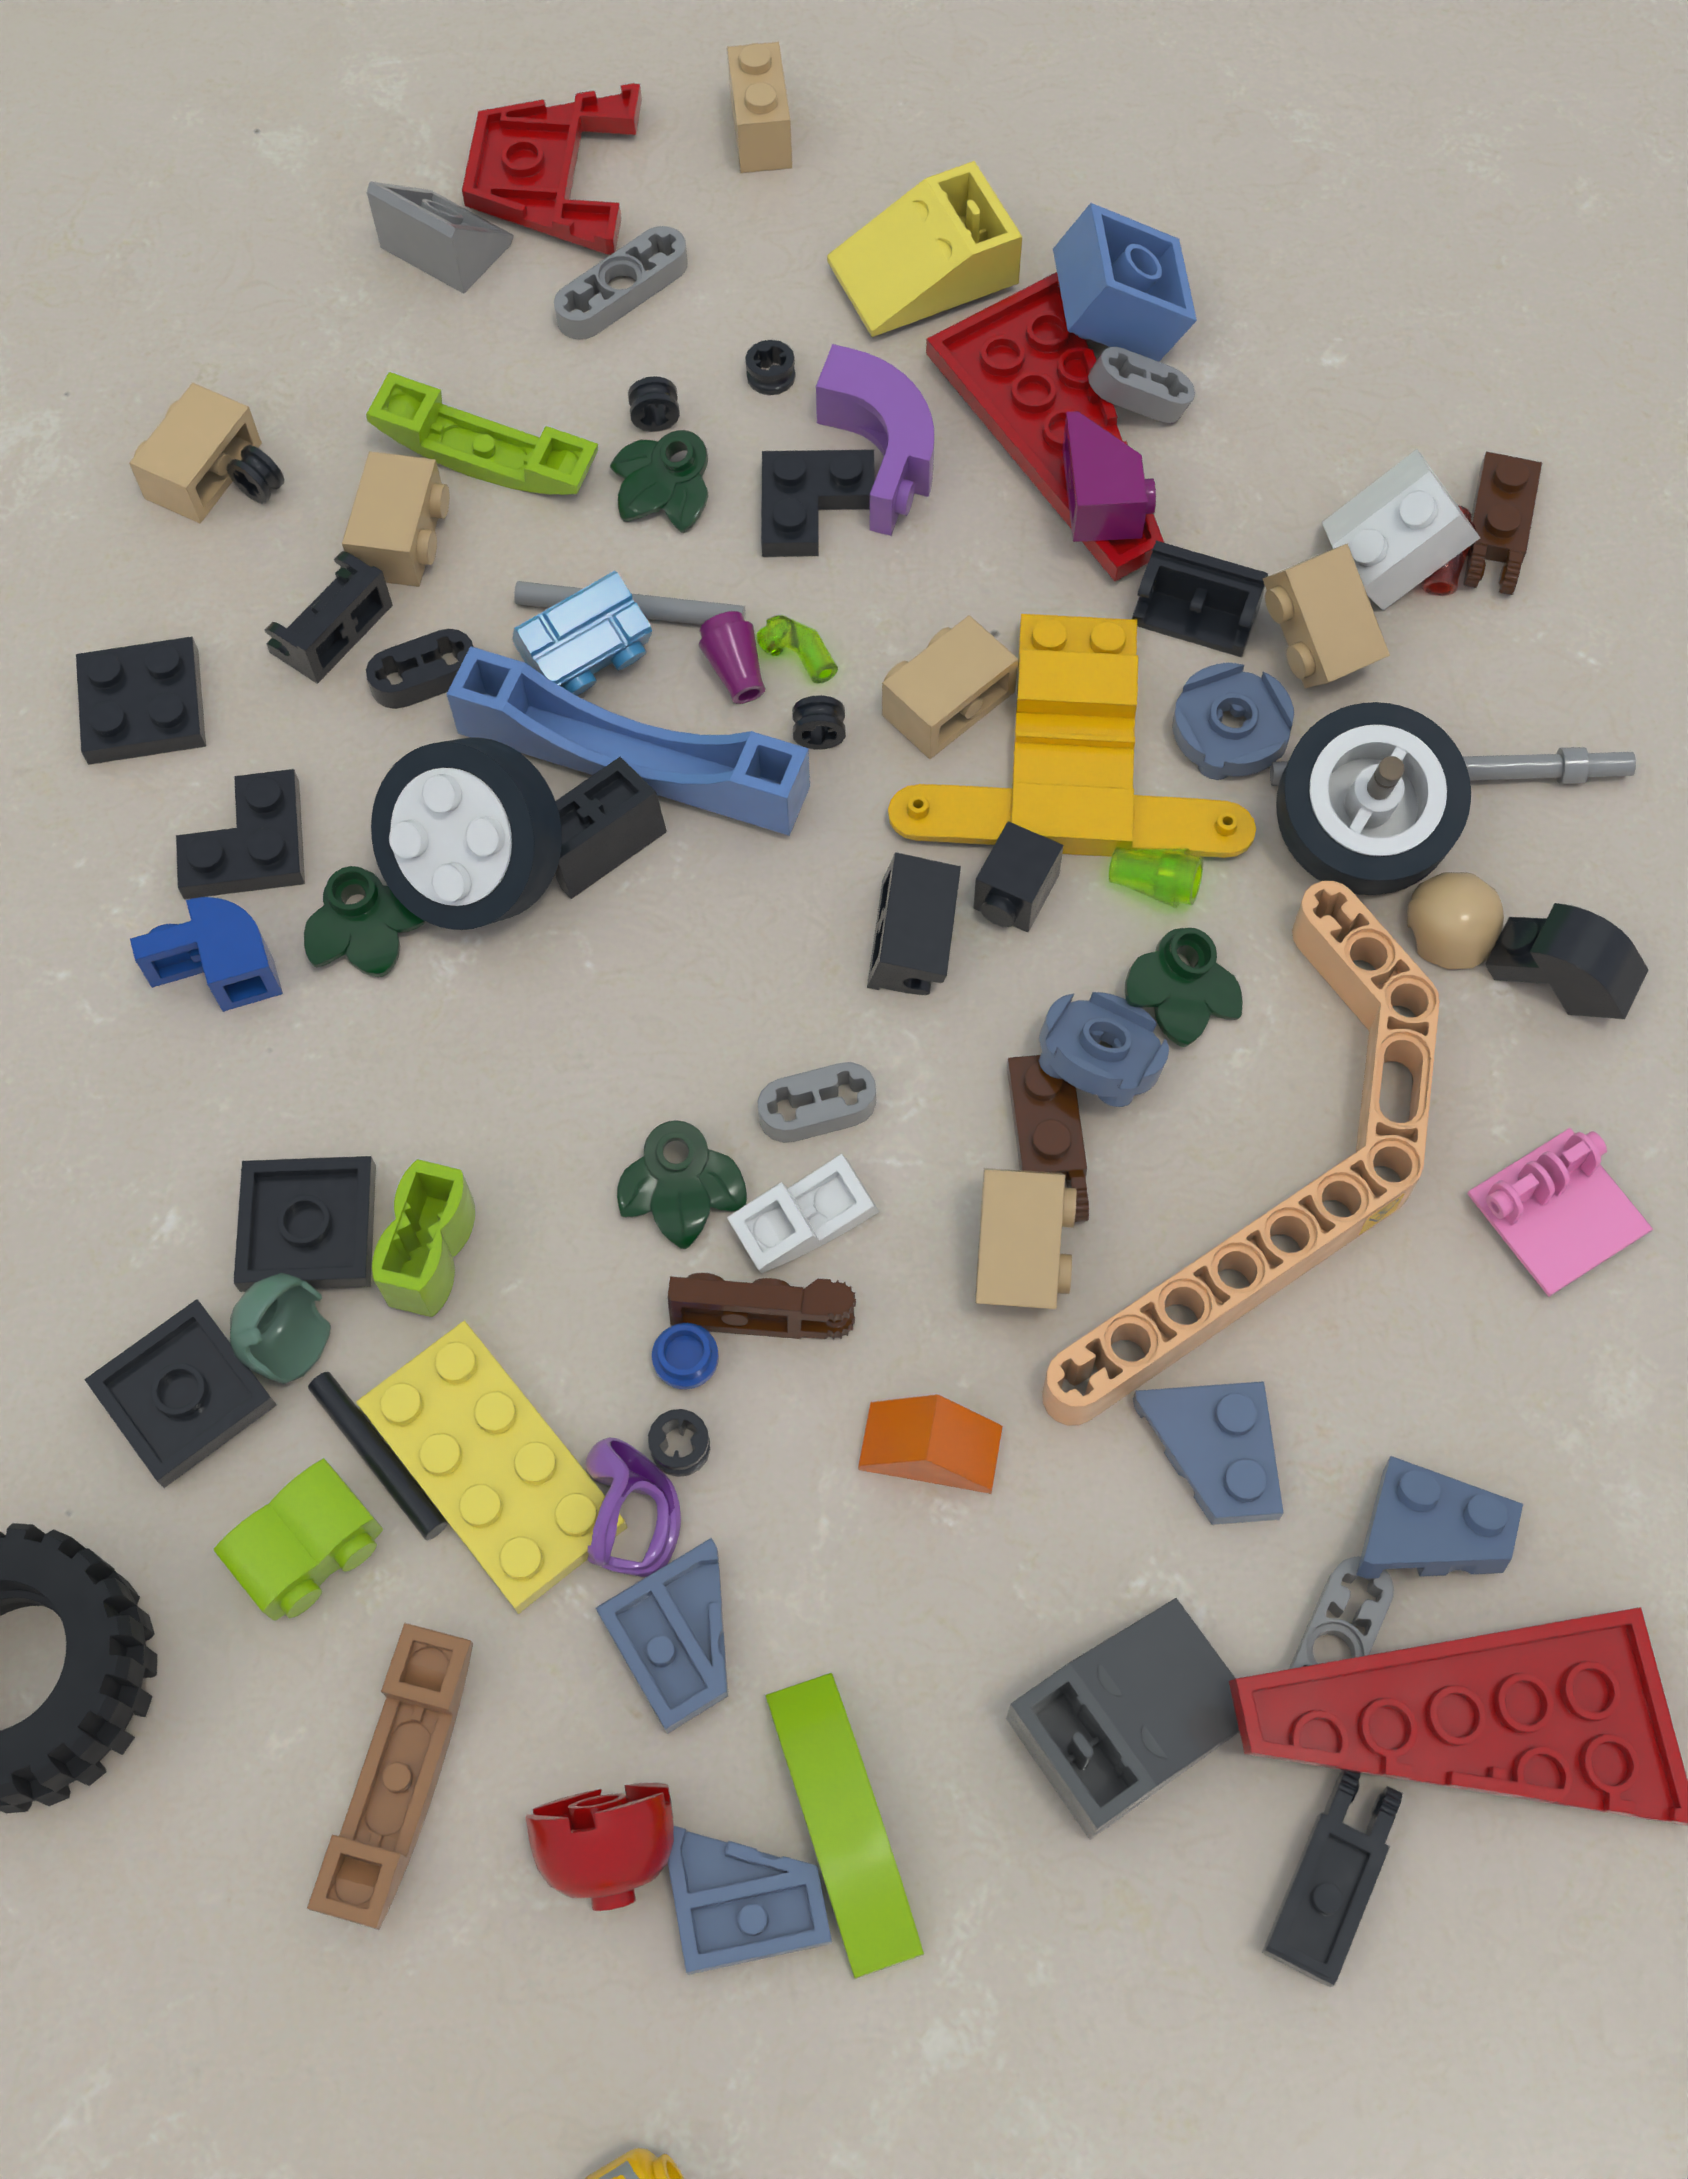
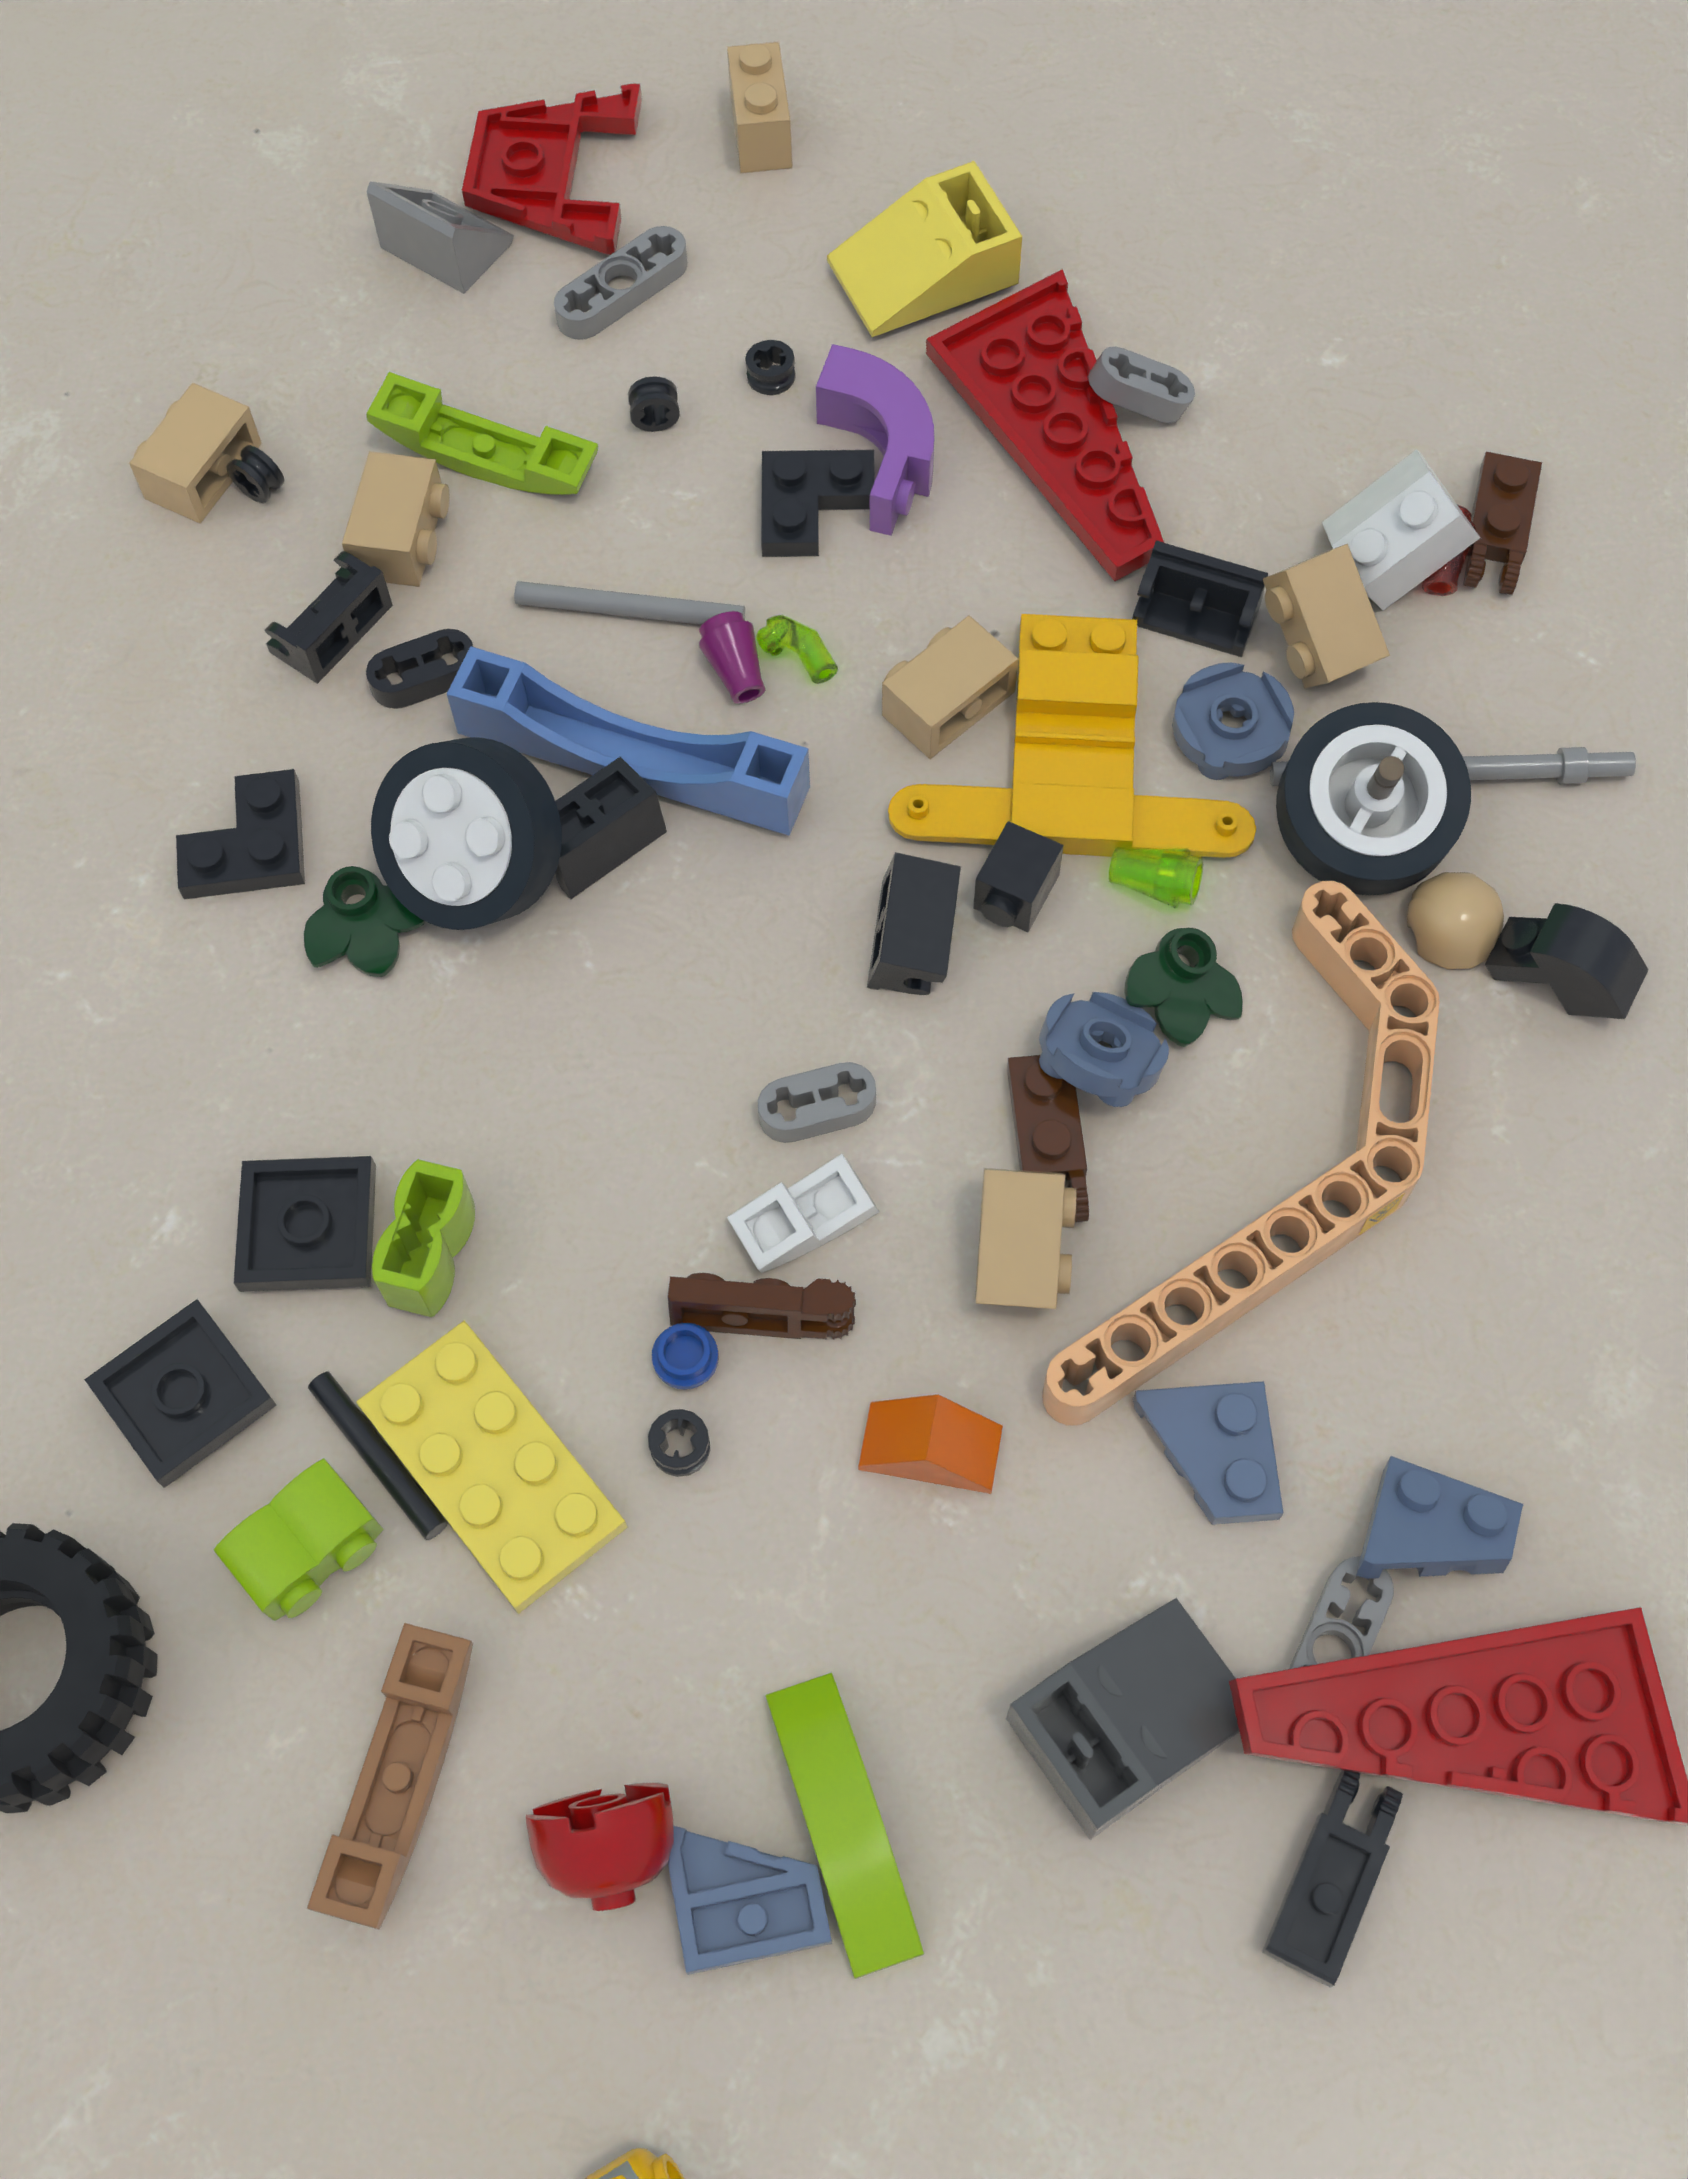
black plate [76,637,206,765] -> none
blue brick [130,897,283,1012] -> none
sand green hair [230,1273,331,1384] -> none
brick [512,570,652,696] -> none
medium lavender piece [585,1437,681,1577] -> none
sand blue wing [596,1538,728,1734] -> none
dark green plate [610,430,709,533] -> none
dark green plate [617,1120,747,1249] -> none
black bush [792,695,846,750] -> none
medium blue brick [1053,203,1197,362] -> none
magenta slope [1062,411,1156,542] -> none
bright pink hinge [1467,1128,1653,1297] -> none

